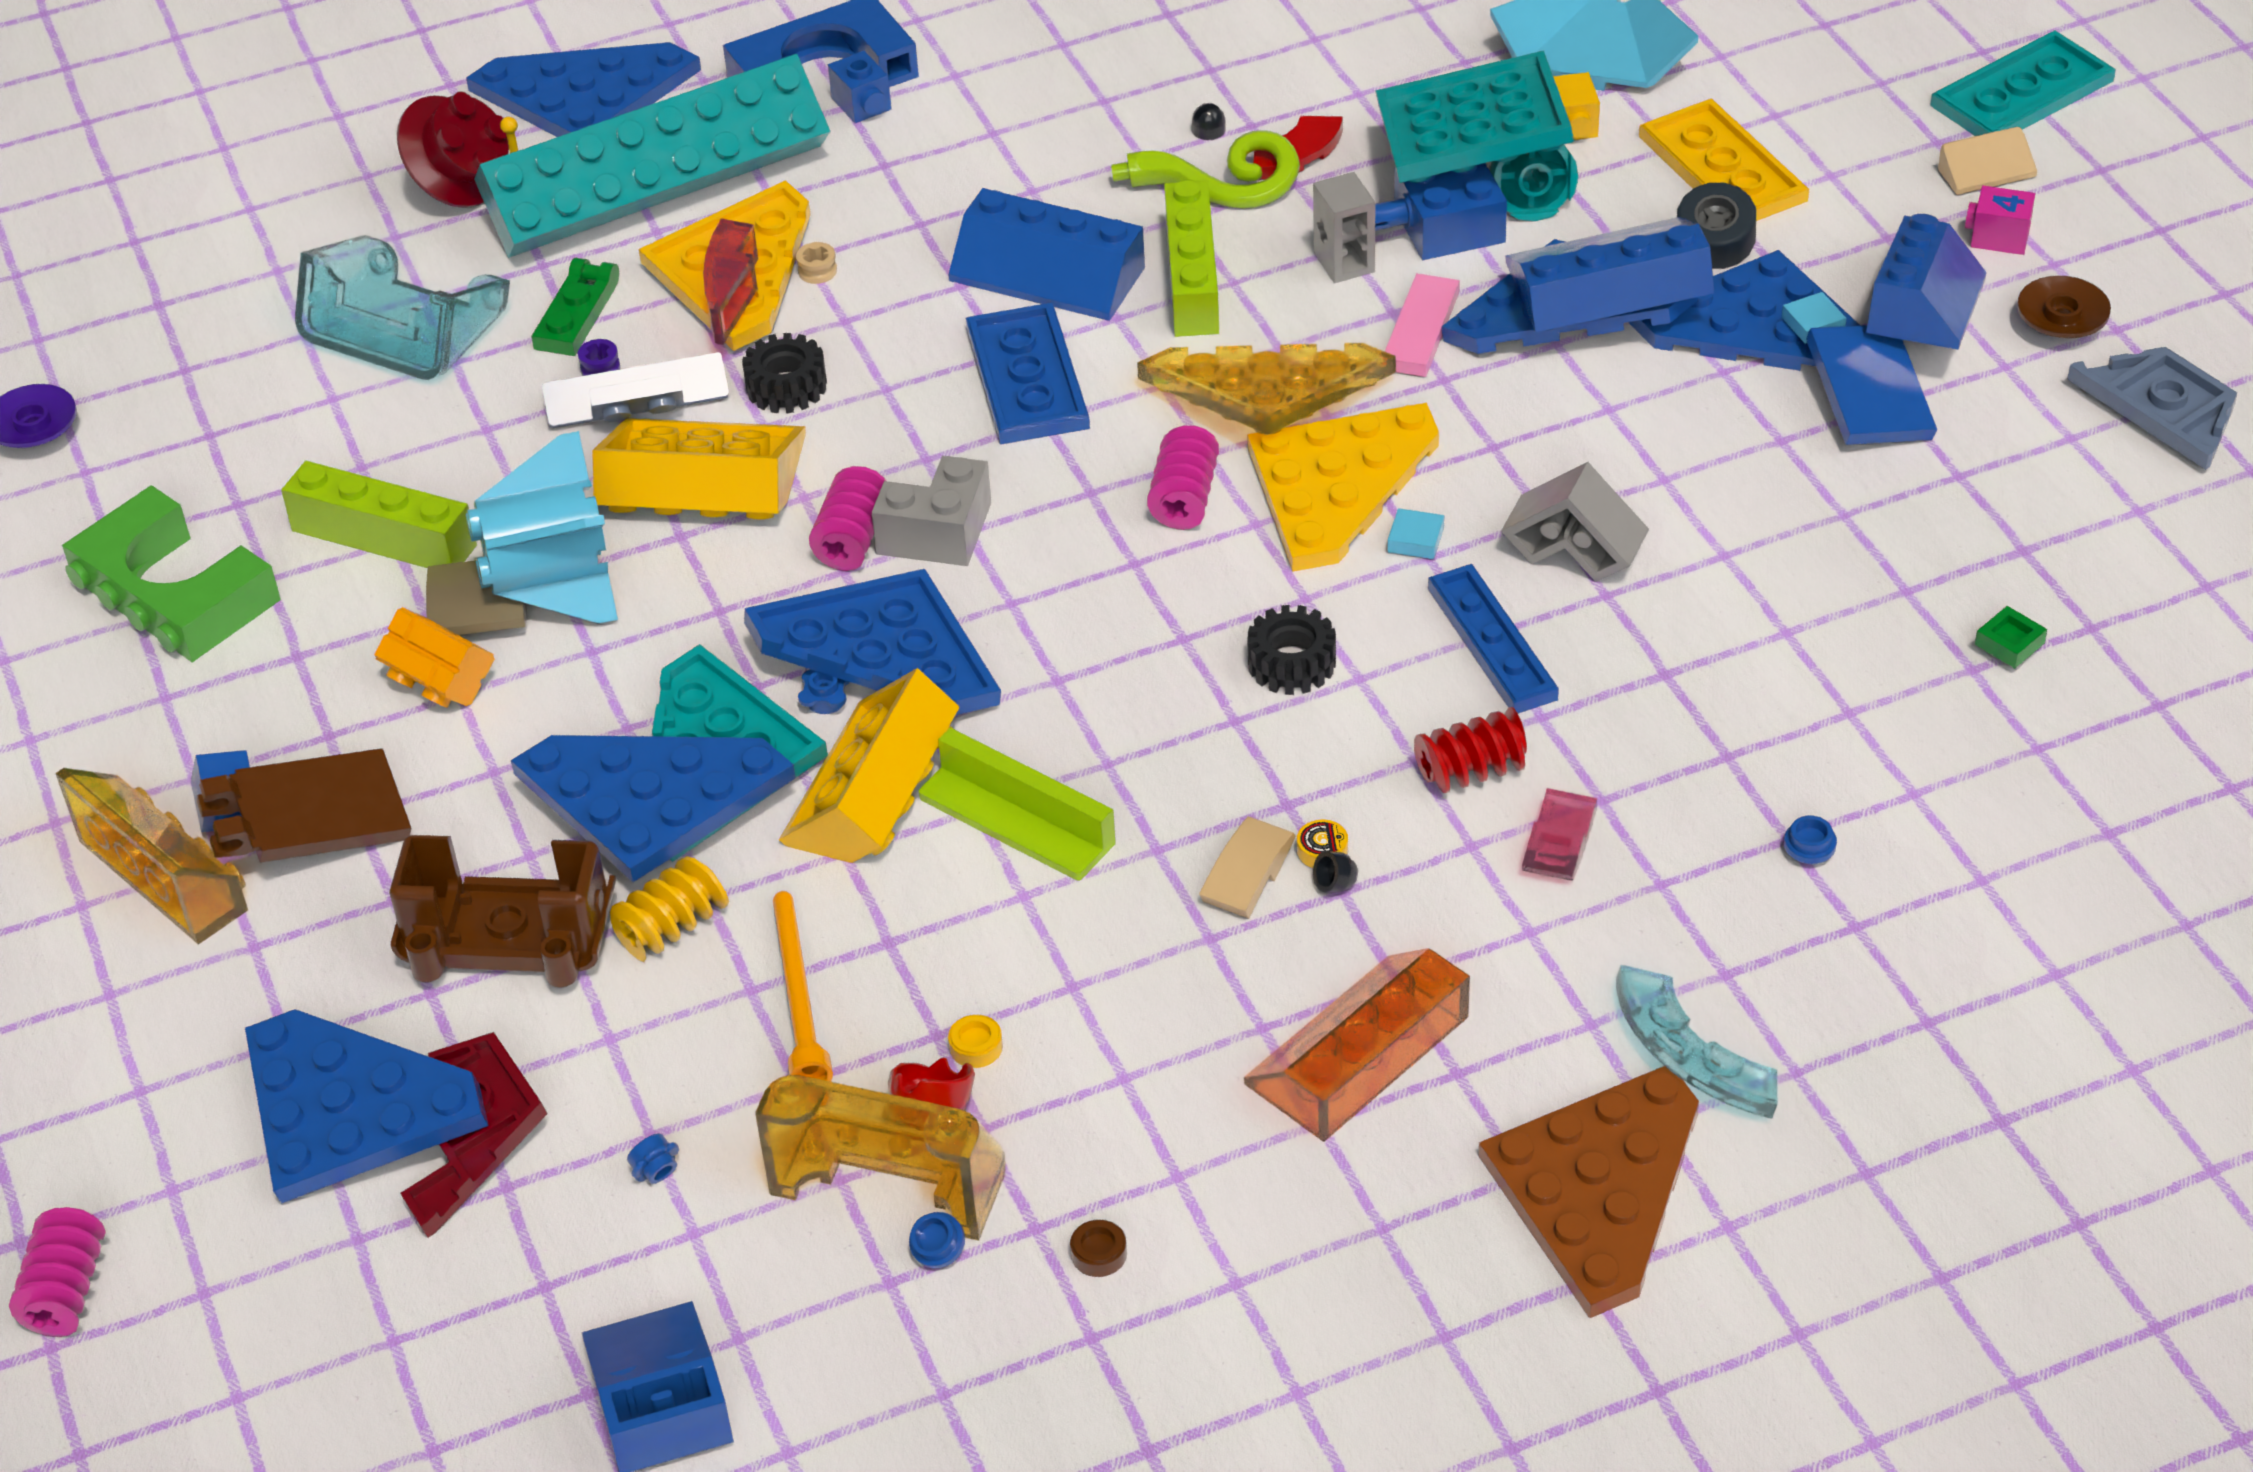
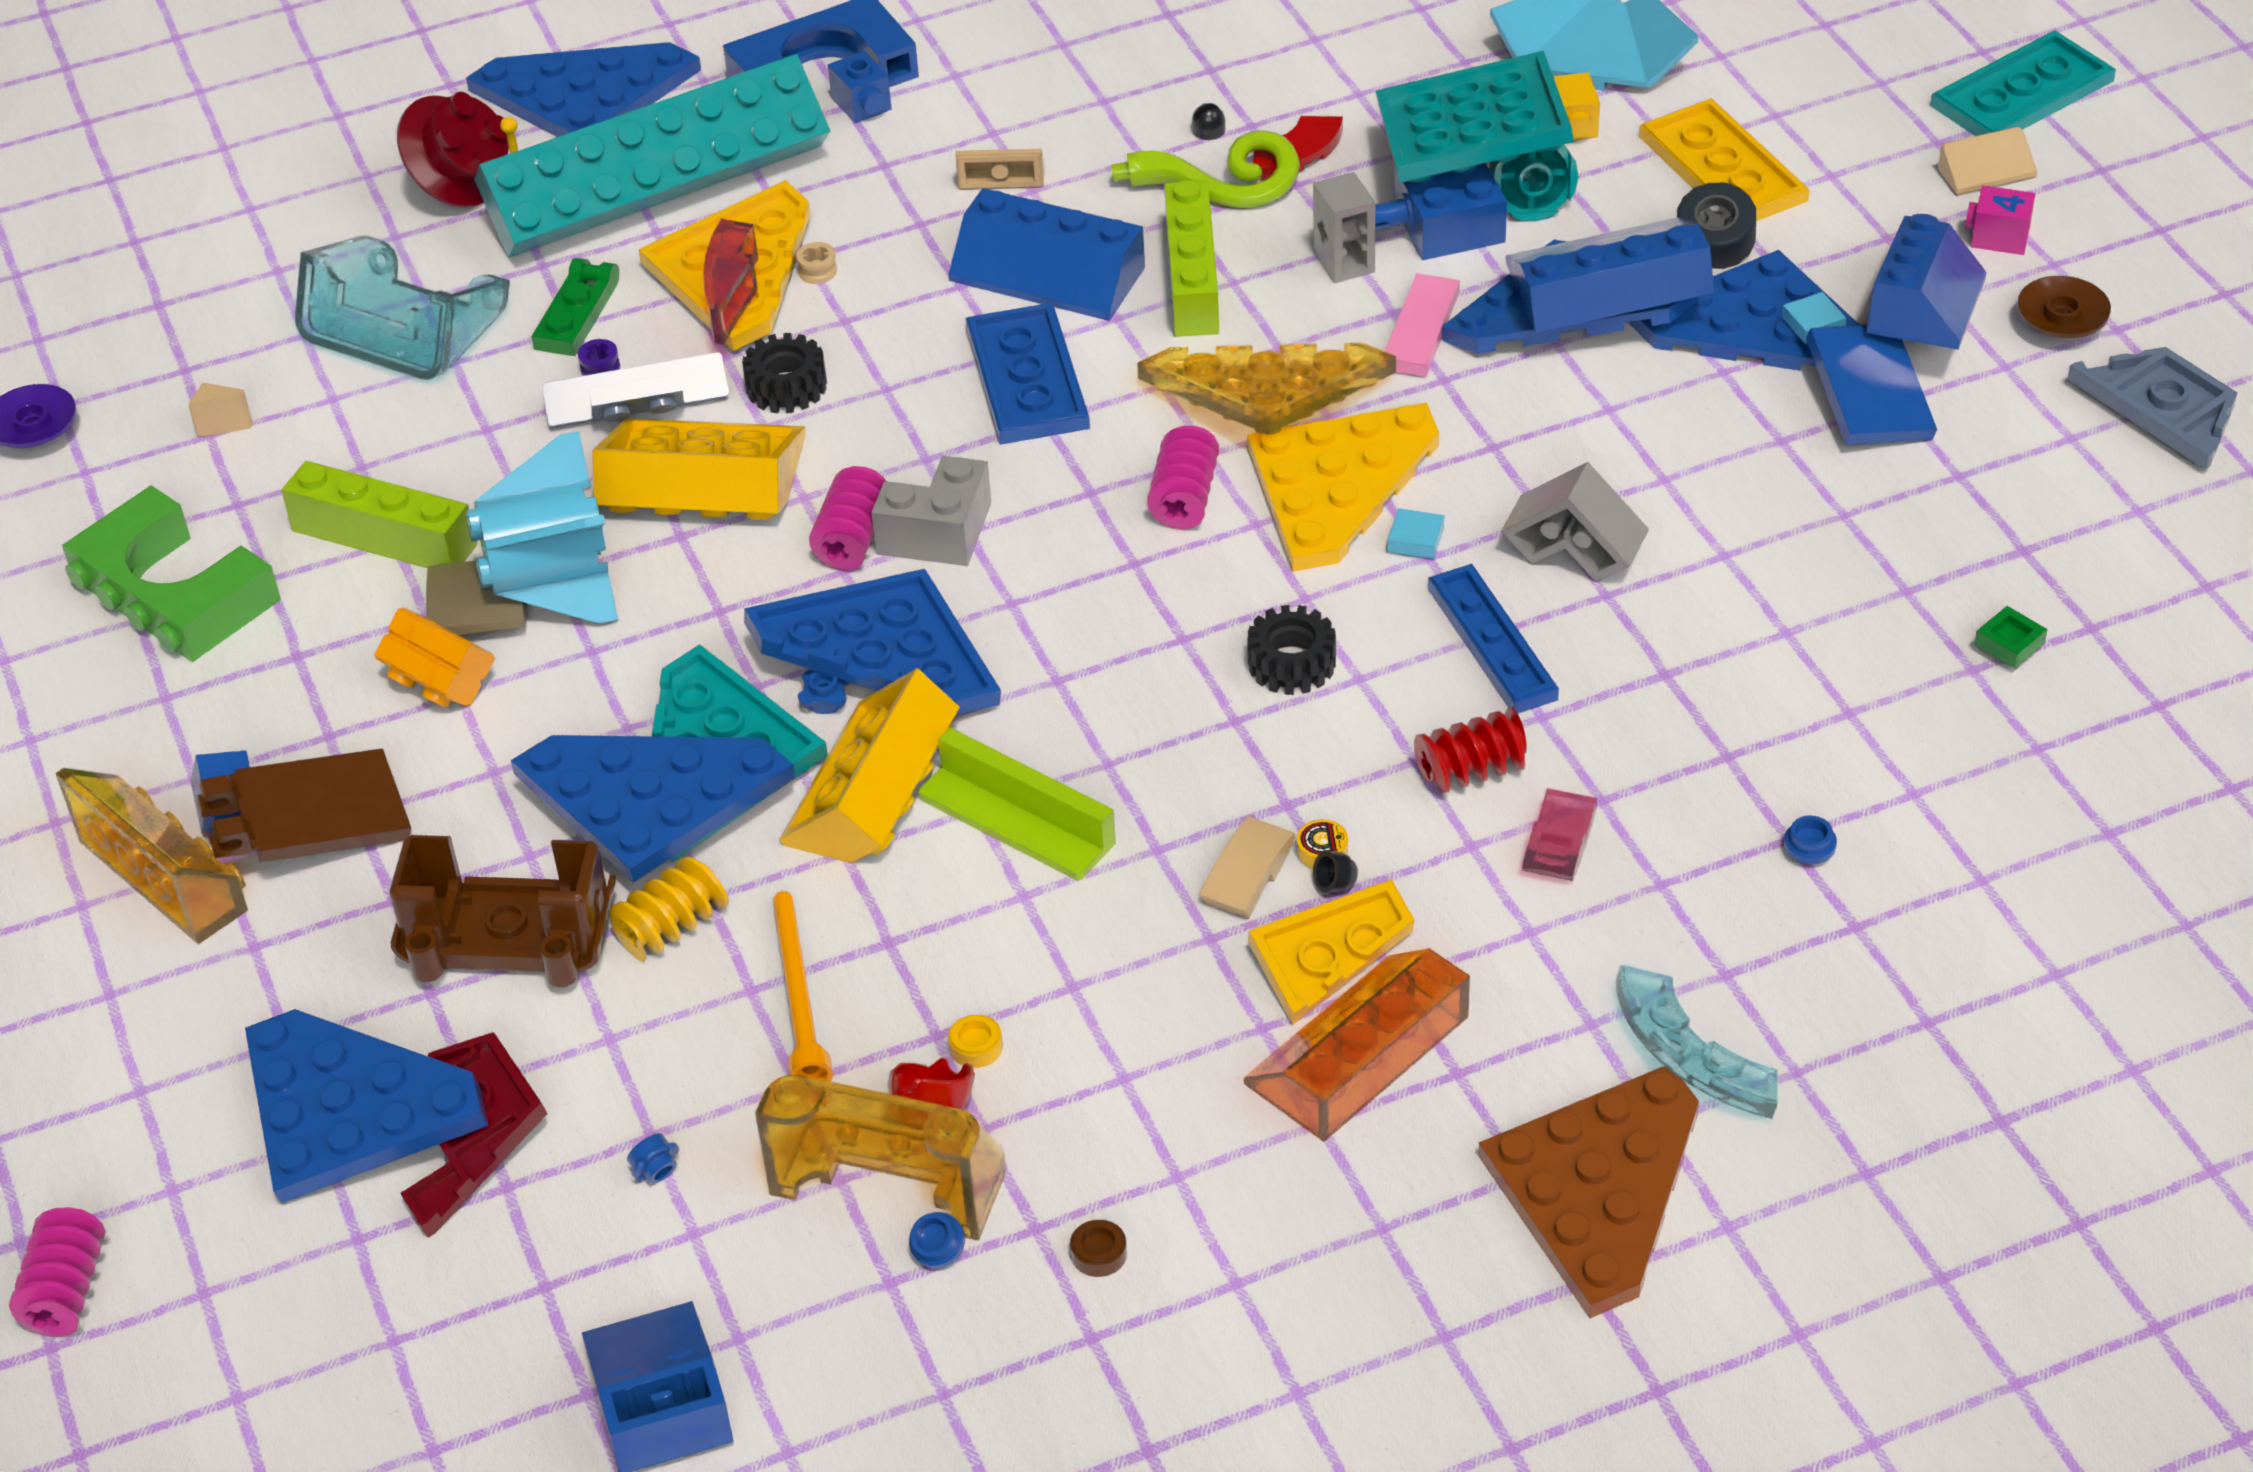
none -> tan slope [189,383,253,437]
none -> tan slope [955,149,1045,189]
none -> yellow wing [1248,879,1415,1025]

